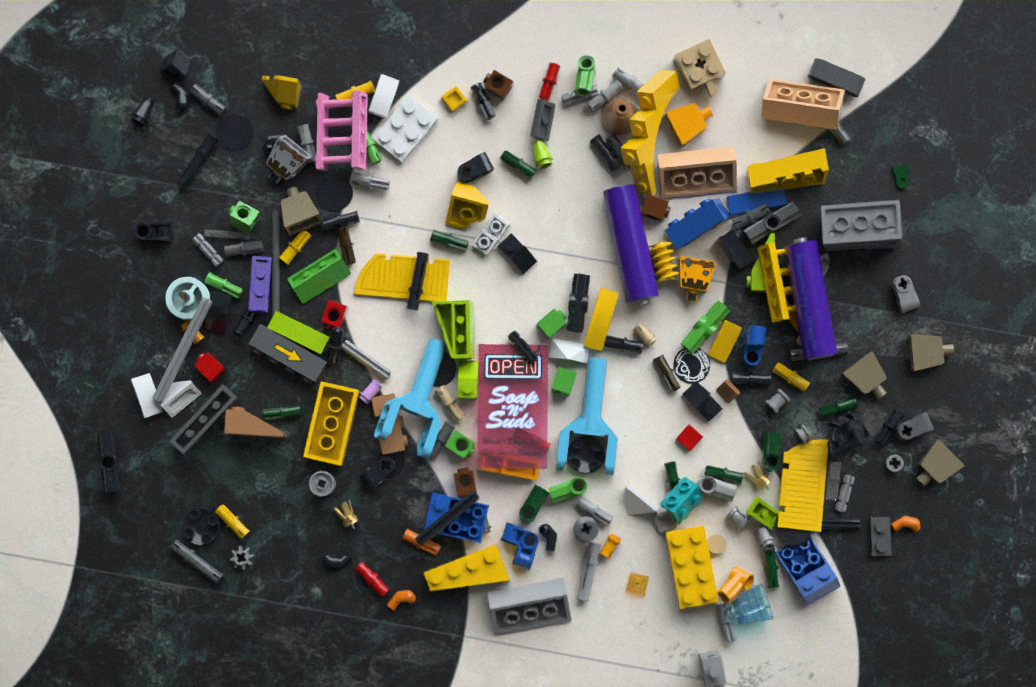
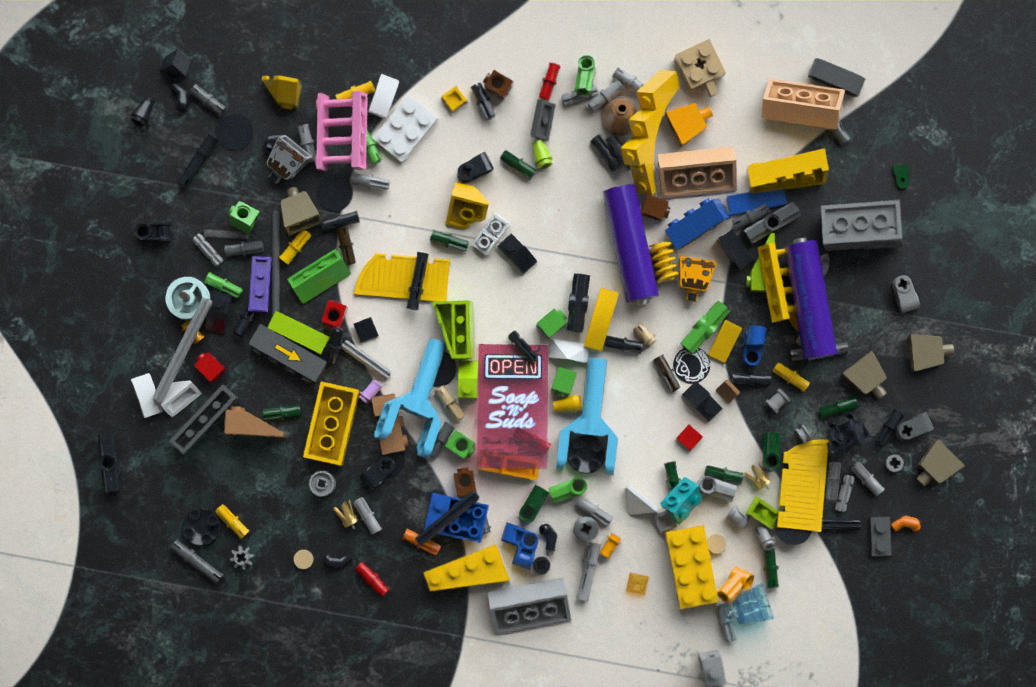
orange arm [387,590,416,610] -> none
blue slope [775,536,840,606] -> none
none -> tan tile [294,550,314,569]
none -> black slope [353,317,379,343]
none -> light grey axle [354,497,382,535]
none -> black bush [533,557,550,574]
none -> yellow cone [553,394,582,413]
none -> light grey axle [851,462,885,497]

